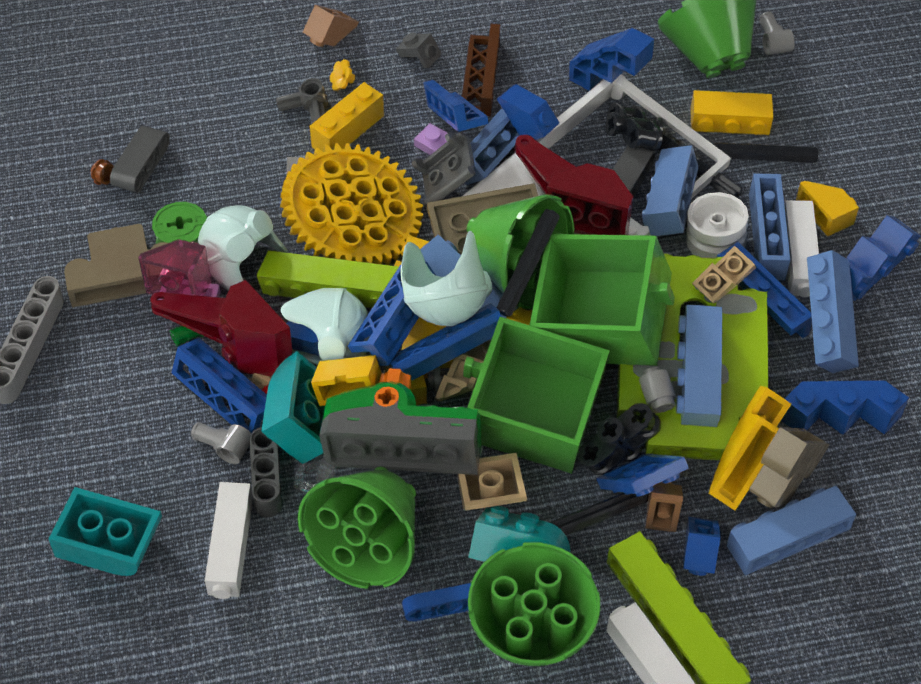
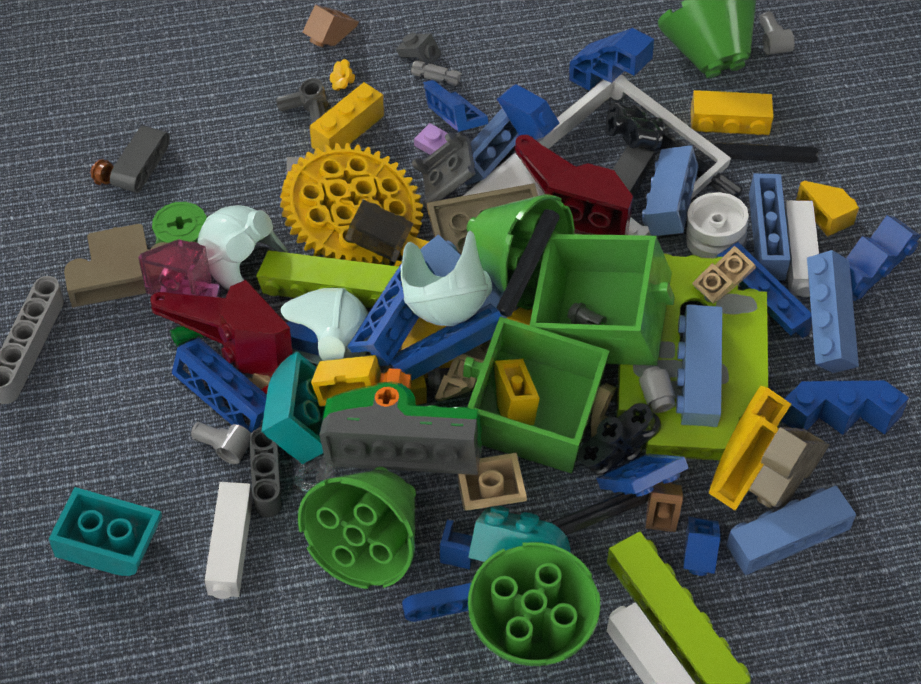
reddish brown fence [462,23,501,116] -> none
none -> clear smoke brick [345,199,414,262]
none -> light grey axle [411,60,461,86]
none -> blue panel [440,519,473,570]
none -> yellow slope [494,359,540,425]
none -> dark grey pin [567,302,607,325]
none -> tan slope [591,383,616,438]

